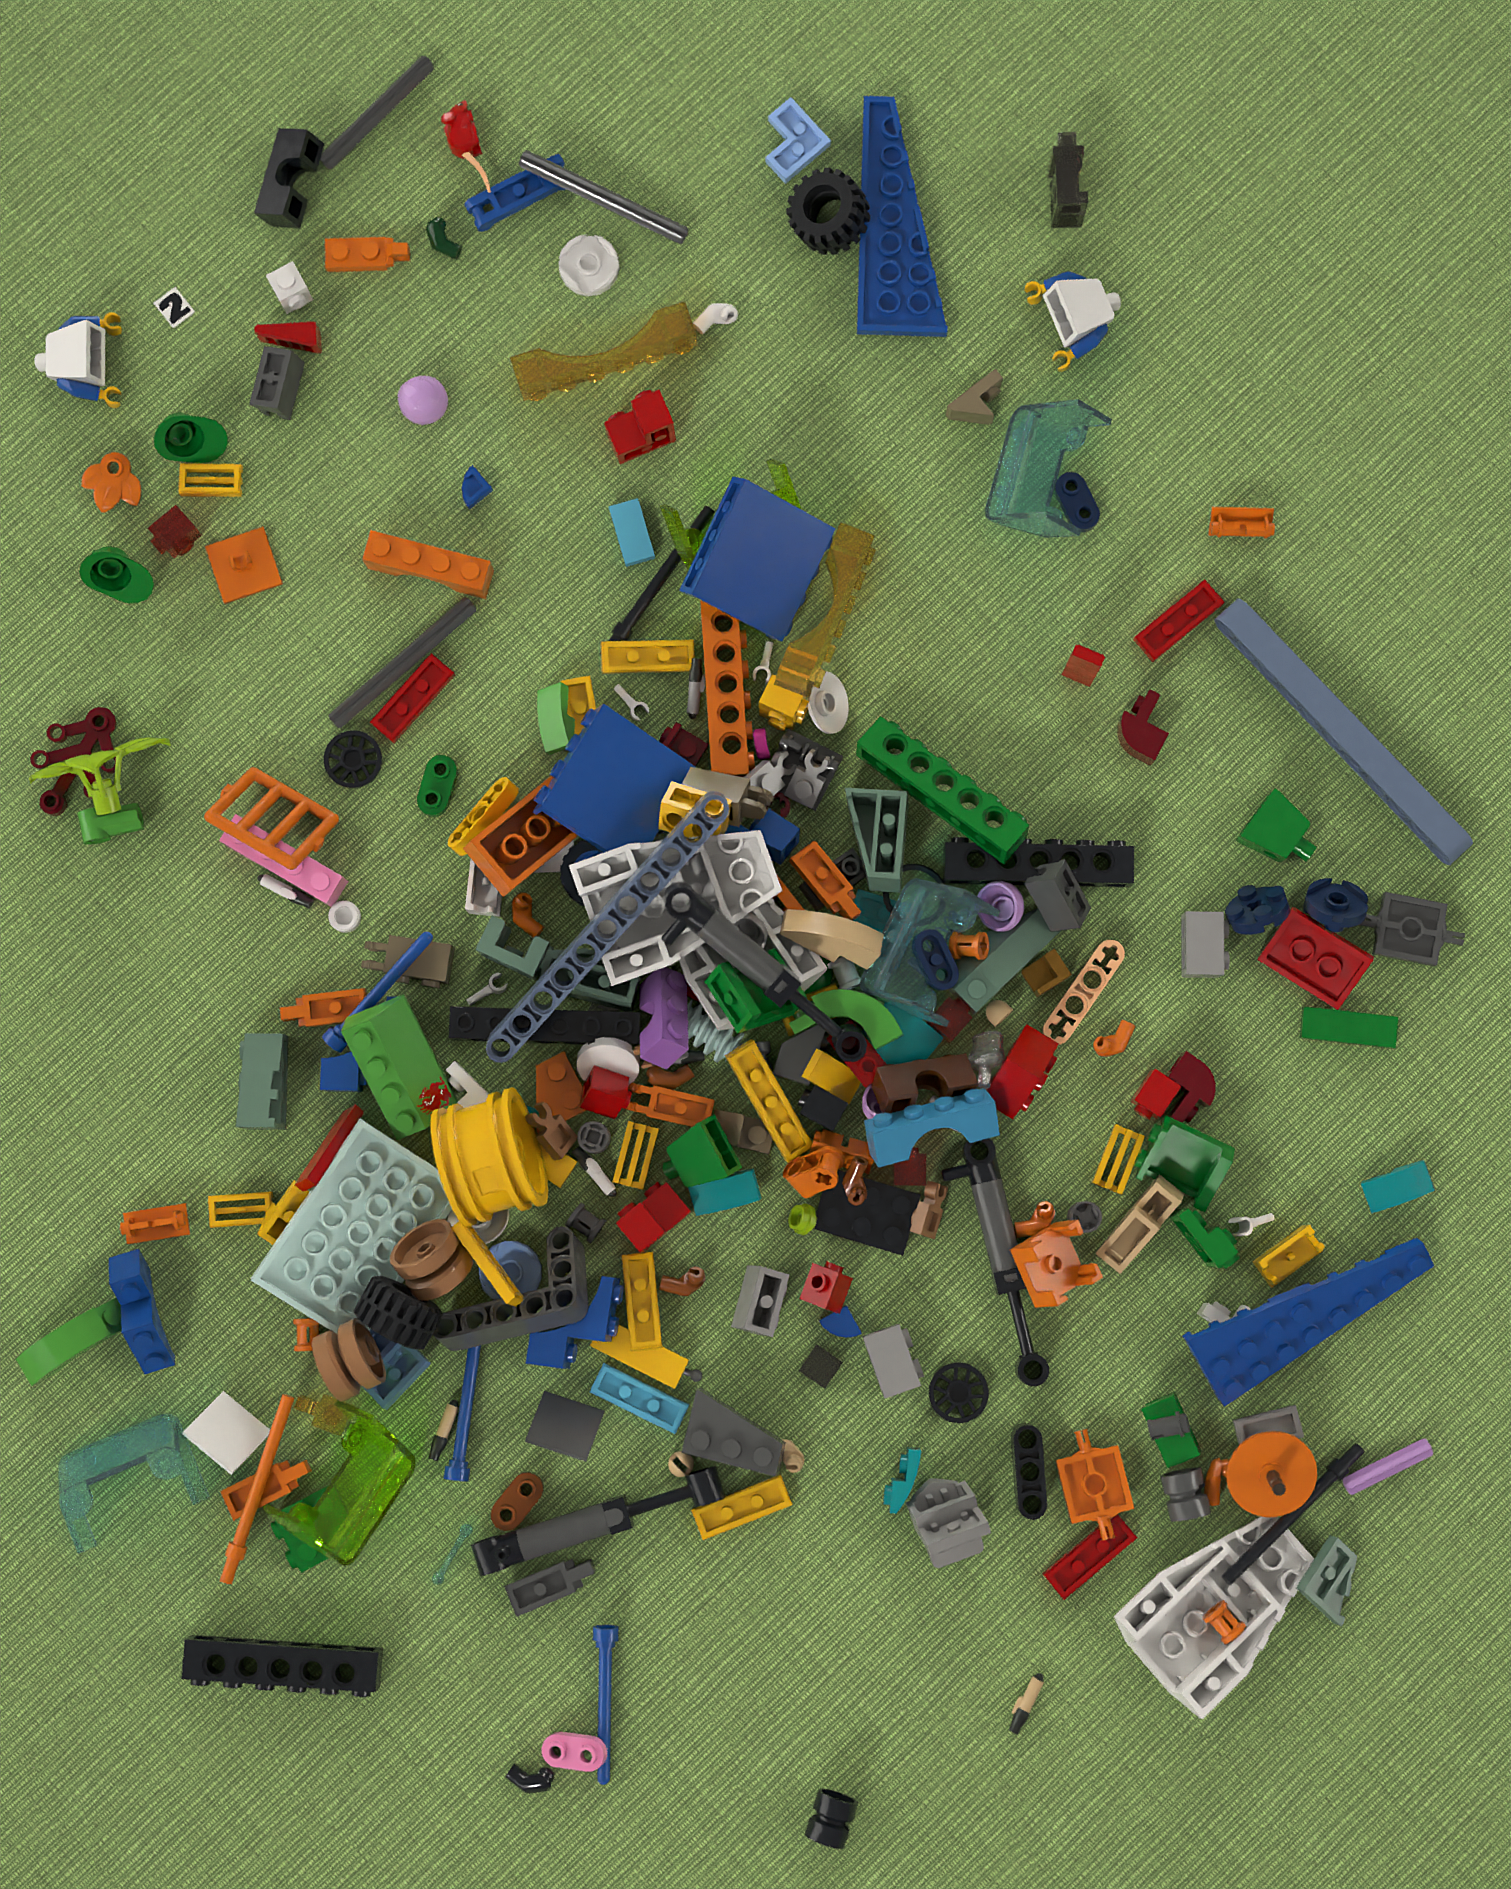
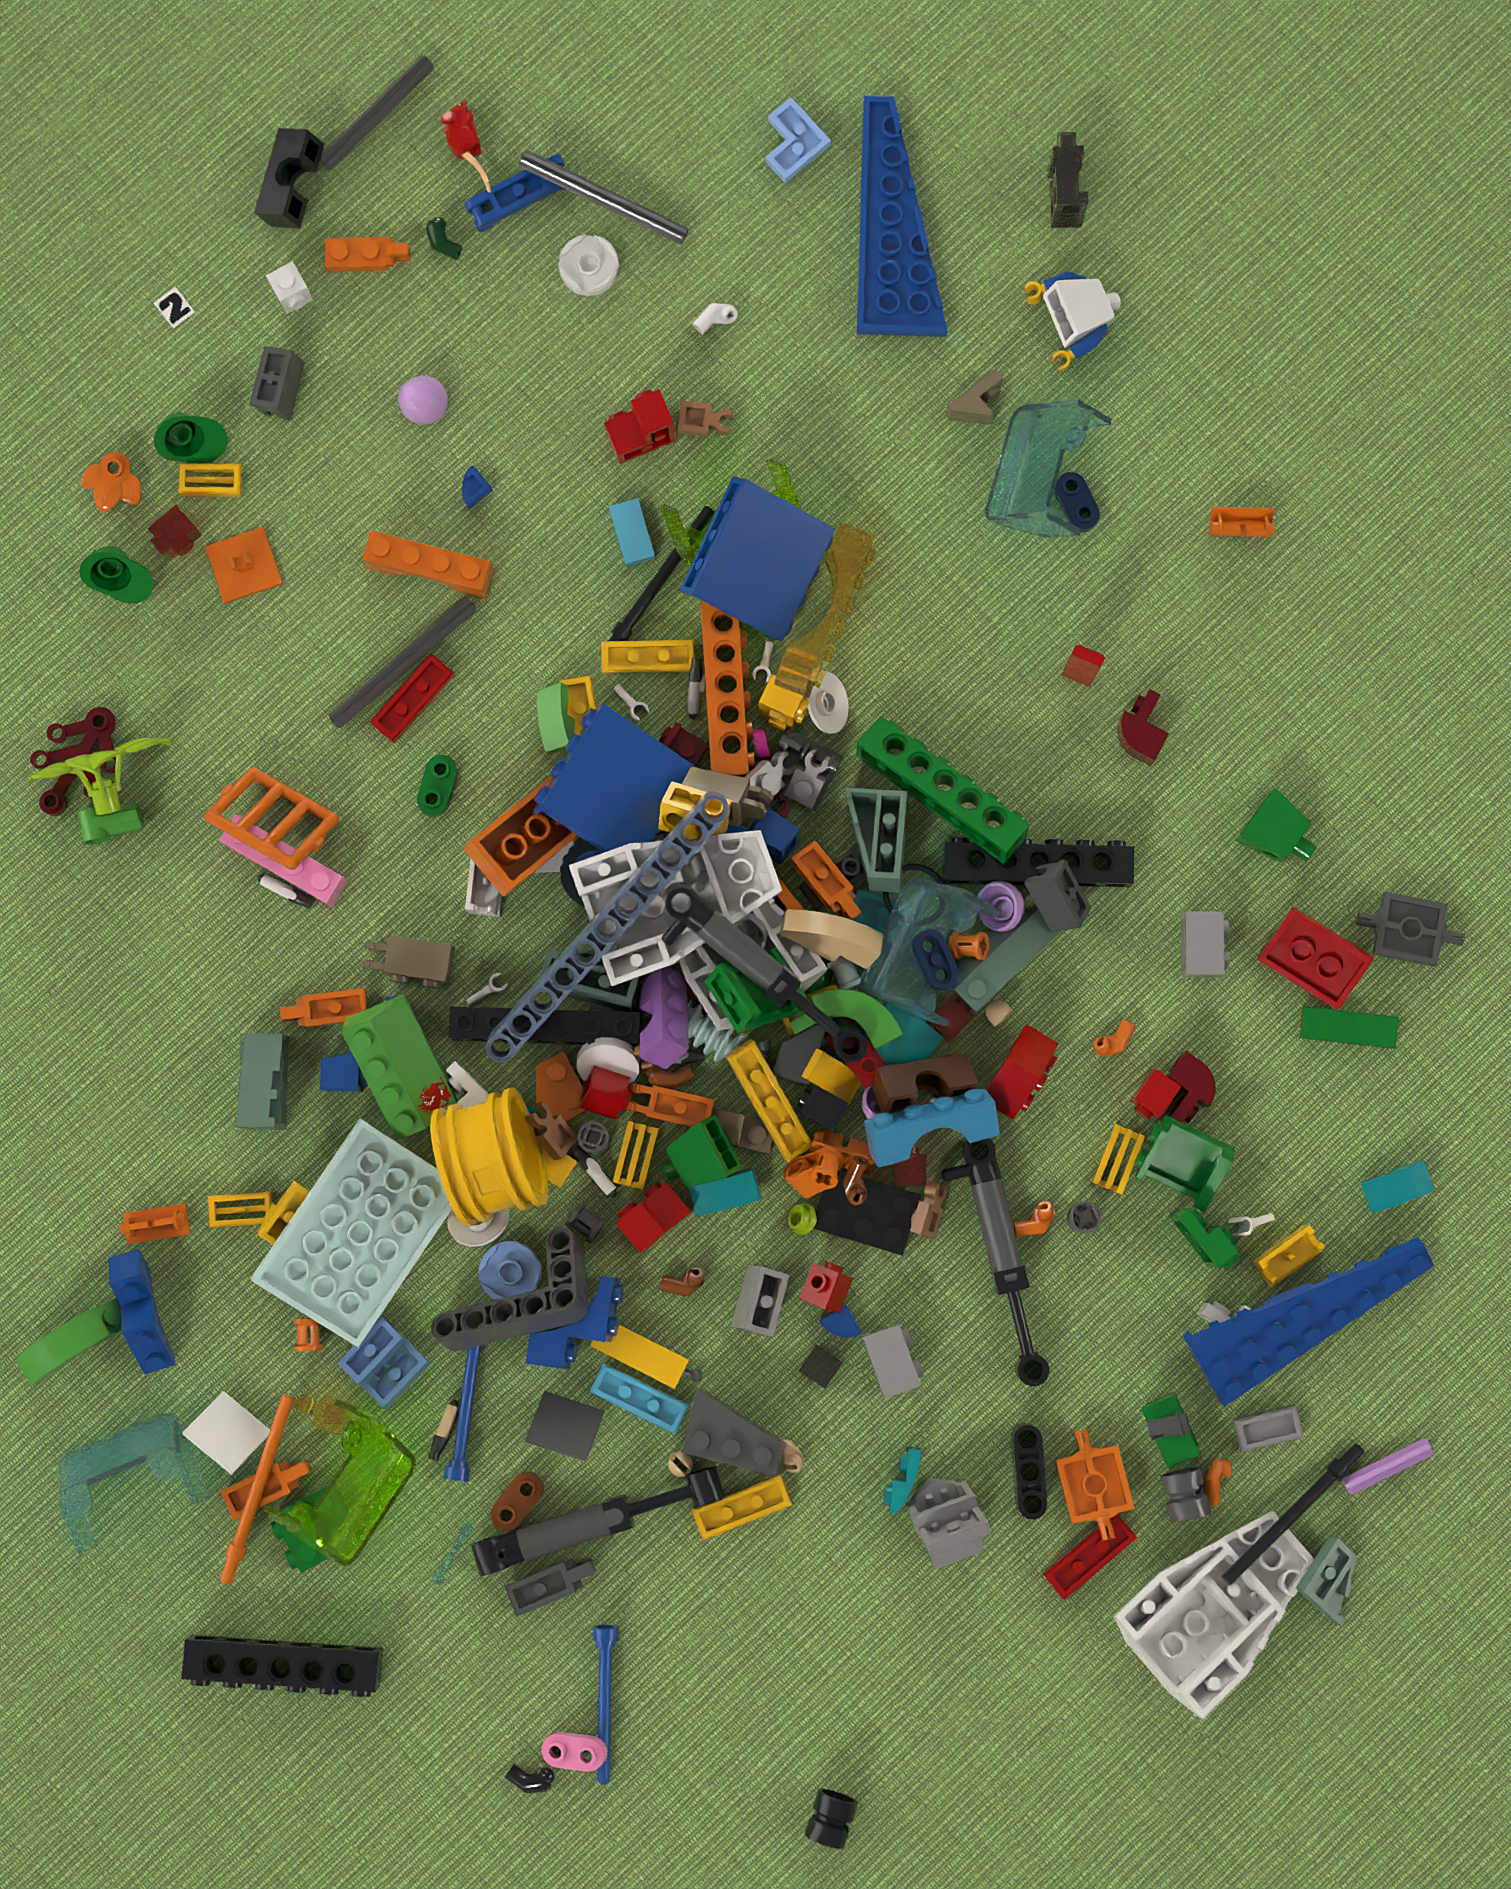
white torso [34,312,122,408] -> none
red slope [254,321,322,354] -> none
red tile [295,1104,364,1192] -> none
medium nougat wheel [312,1318,386,1402] -> none
blue piece [322,931,433,1053] -> none
black wheel [324,730,382,789] -> none
white tile [328,900,361,933] -> none
black tyre [353,1276,443,1350] -> none
medium nougat wheel [390,1219,474,1301] -> none
yellow beam [447,777,519,856] -> none
yellow tile [451,1221,524,1307] -> none
sand green panel [475,915,554,982] -> none
clear yellow arch [510,301,697,401] -> none
orange arm [512,892,544,938] -> none
yellow tile [622,1252,662,1351] -> none
black tyre [786,168,870,255] -> none
black wheel [929,1362,989,1423] -> none
clear piece [968,1031,1005,1089] -> none
piece [1009,1673,1044,1735] -> none
orange panel [1010,1219,1103,1308] -> none
pearl gold panel [1021,948,1072,998] -> none
light nougat beam [1042,940,1125,1045] -> none
tan slope [1096,1174,1184,1274] -> none
red tile [1133,579,1225,662] -> none
orange bush [1202,1600,1246,1644] -> none
sand blue beam [1214,598,1473,865] -> none
dark blue plate [1225,885,1290,935] -> none
orange piece [1226,1431,1317,1517] -> none
dark blue plate [1303,878,1369,932] -> none
none -> medium nougat plate [678,400,733,437]

